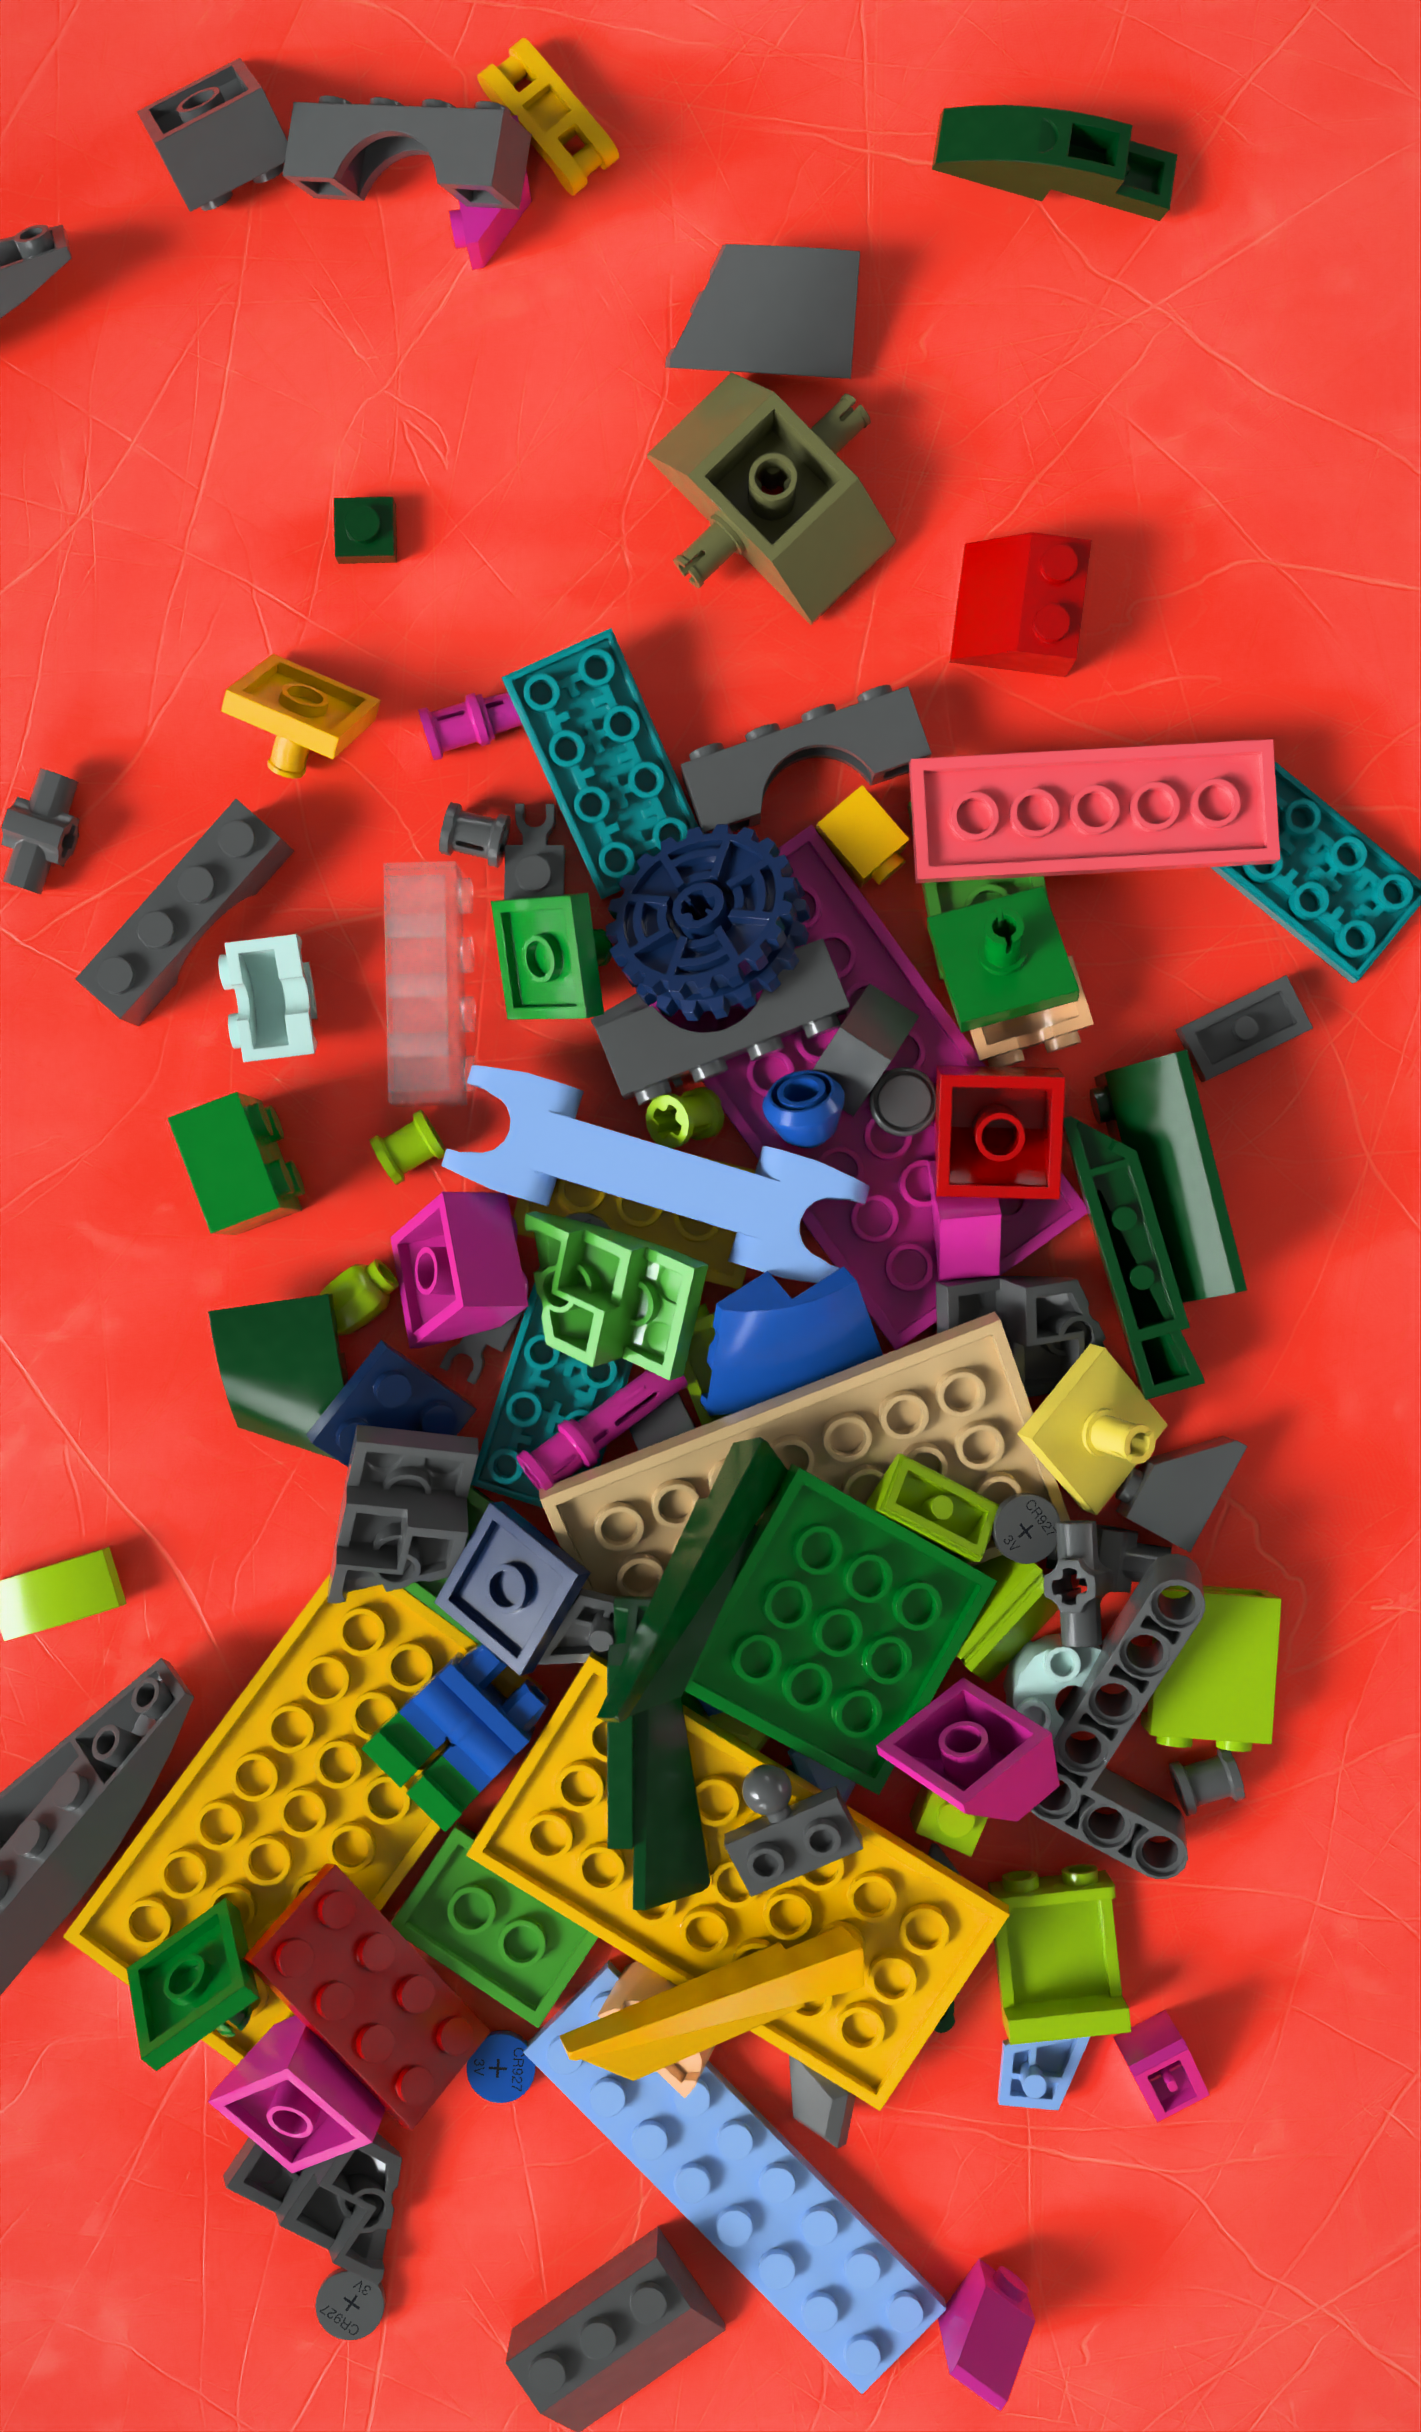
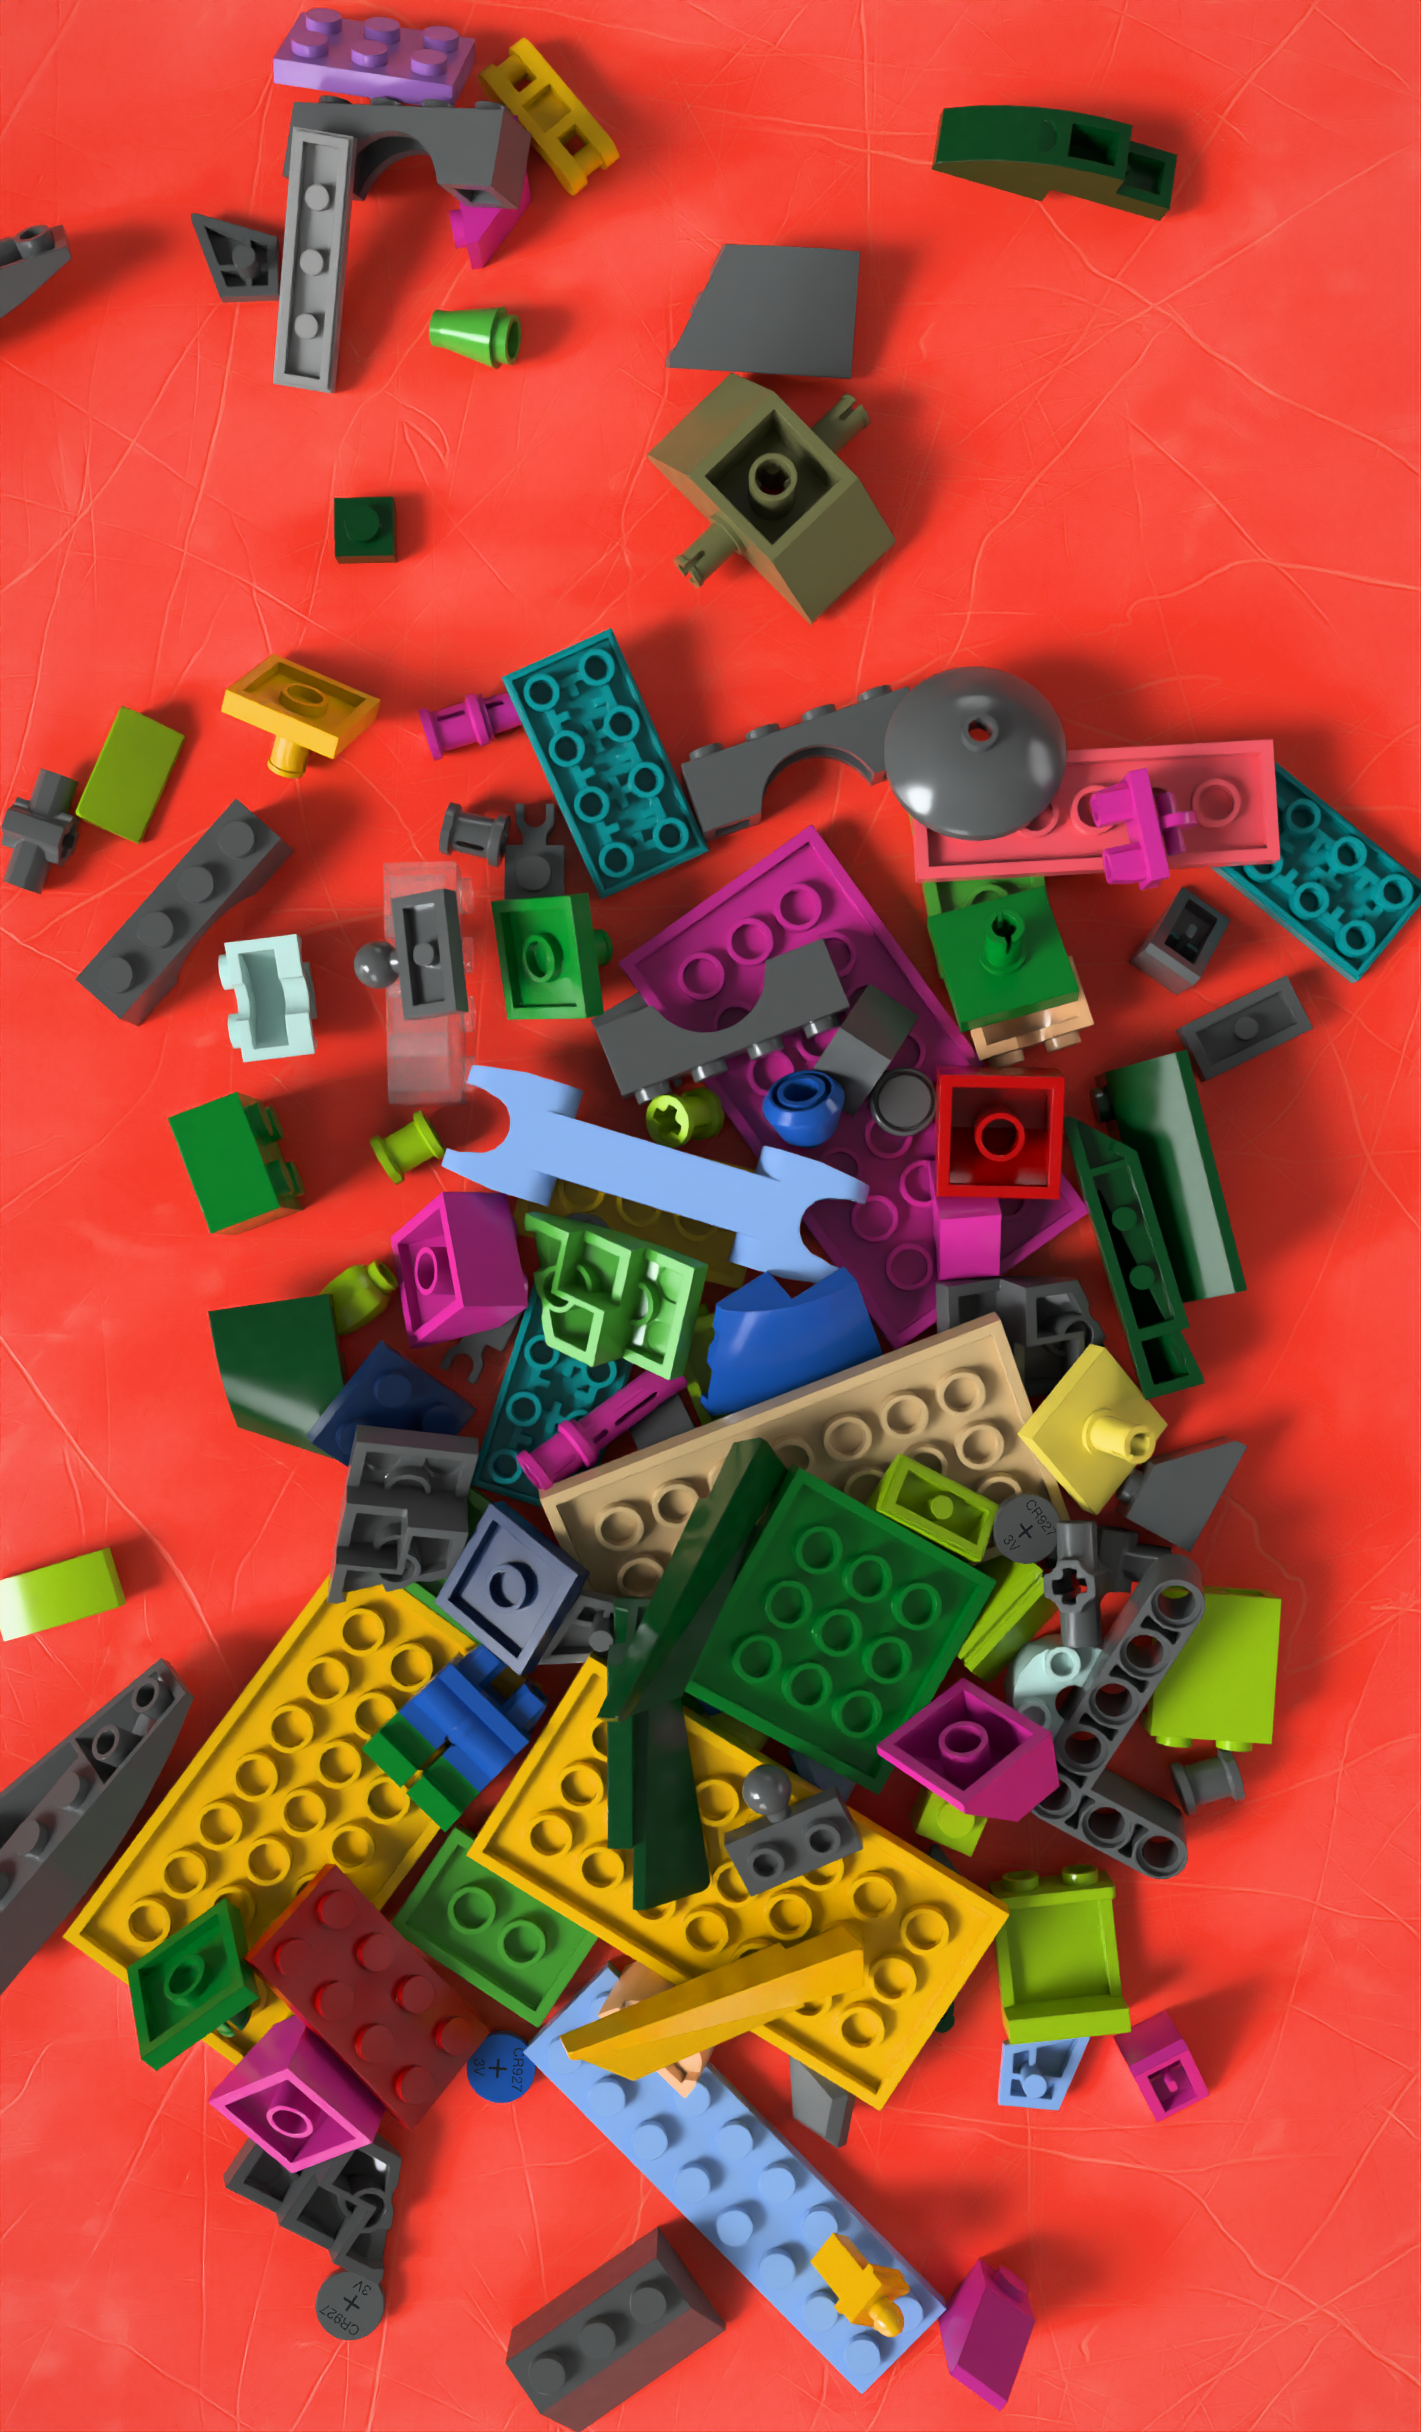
dark grey slope [136,58,288,212] -> none
dark blue piece [606,824,811,1021] -> none
yellow brick [816,785,909,888] -> none
red slope [949,532,1092,677] -> none
none -> lime slope [75,706,186,845]
none -> dark grey piece [191,213,281,303]
none -> medium lavender plate [273,8,475,106]
none -> light grey tile [273,126,358,393]
none -> dark grey plate [354,888,469,1021]
none -> bright green cone [429,307,521,369]
none -> yellow piece [810,2233,911,2337]
none -> dark grey dish [884,666,1067,841]
none -> dark pink hips [1090,768,1198,891]
none -> dark grey slope [1129,886,1230,996]

